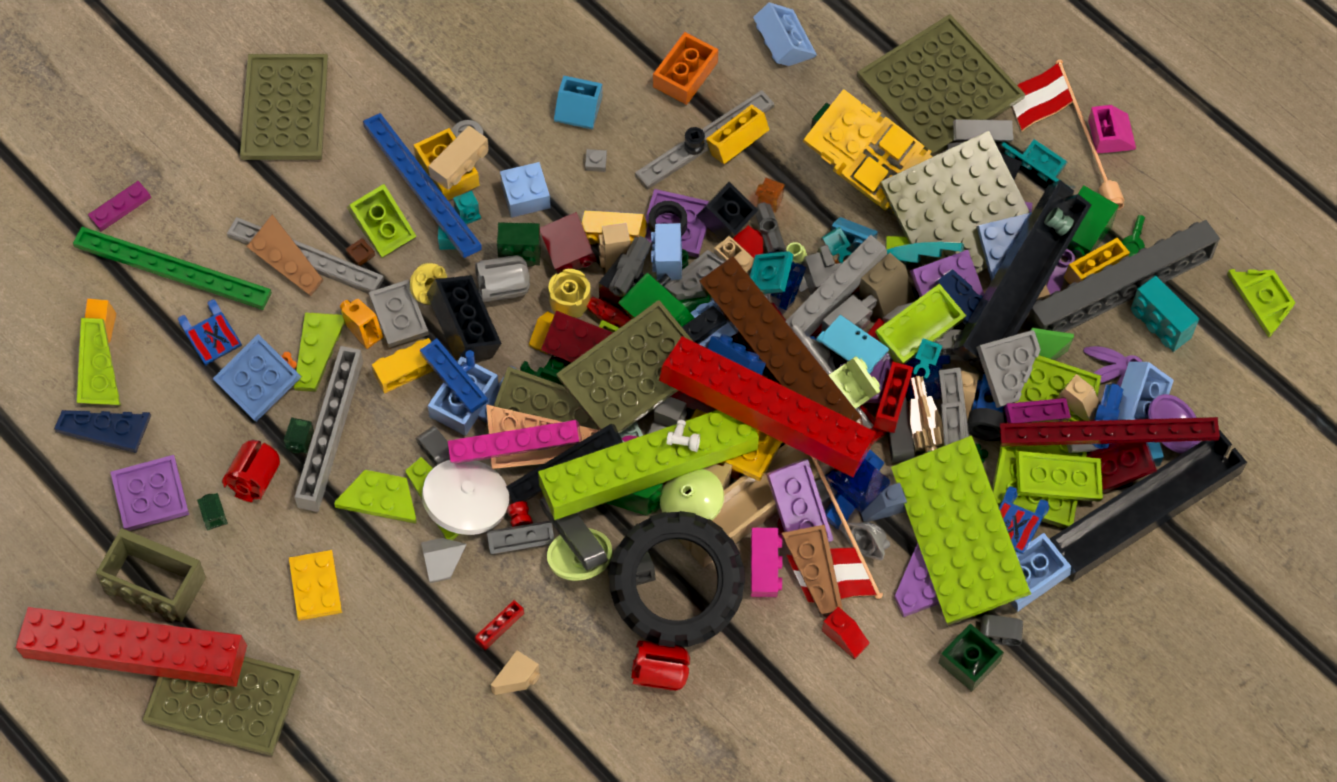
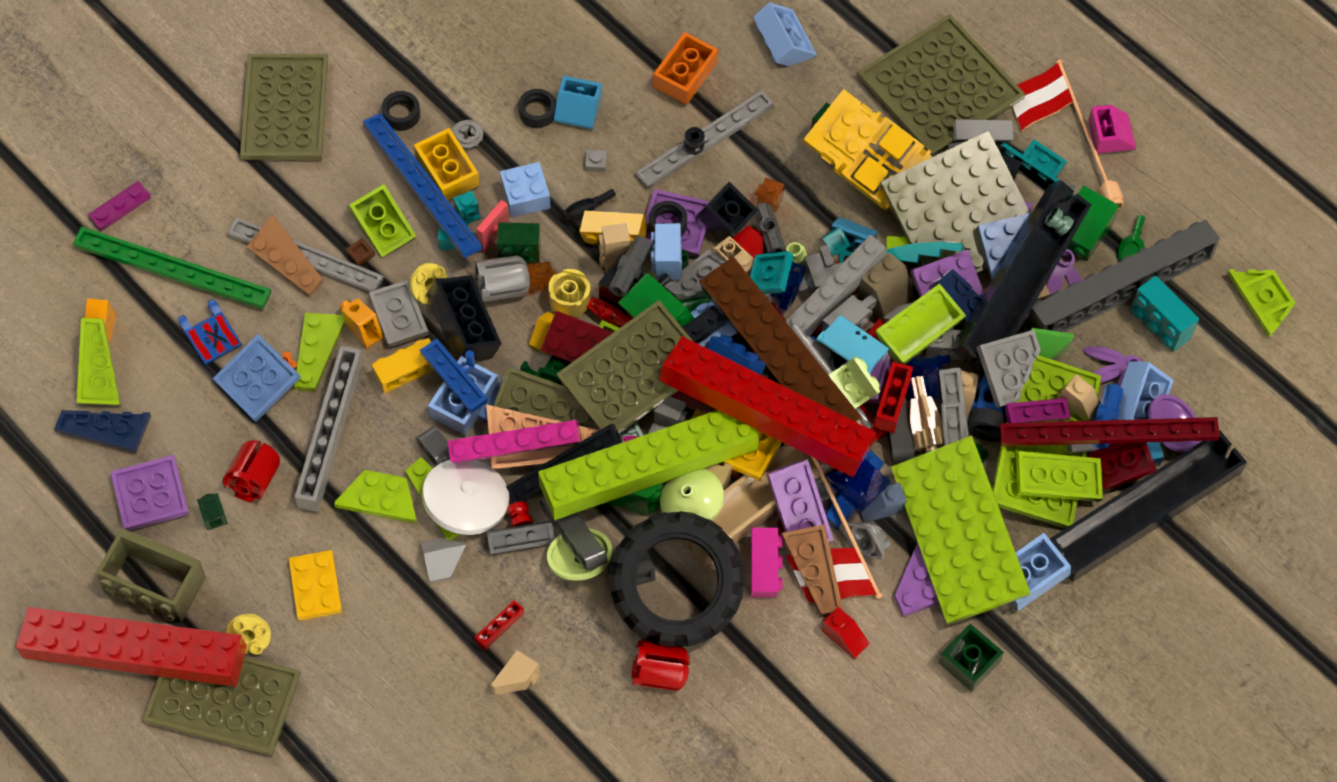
clear green brick [284,417,314,453] -> none
tan brick [428,126,489,190] -> none
dark red panel [540,212,597,274] -> none
white piece [667,420,700,452] -> none
yellow brick [706,104,770,164] -> none
teal plate [914,338,943,378] -> none
dark grey beam [980,615,1023,646] -> none
blue flag [999,486,1049,555] -> none
yellow brick [1064,238,1130,284] -> none
none -> light yellow plate [226,614,271,655]
none -> black tyre [382,91,420,131]
none -> coral plate [477,200,509,253]
none -> black tyre [518,89,556,128]
none -> clear orange brick [527,261,556,294]
none -> black piece [564,189,616,219]

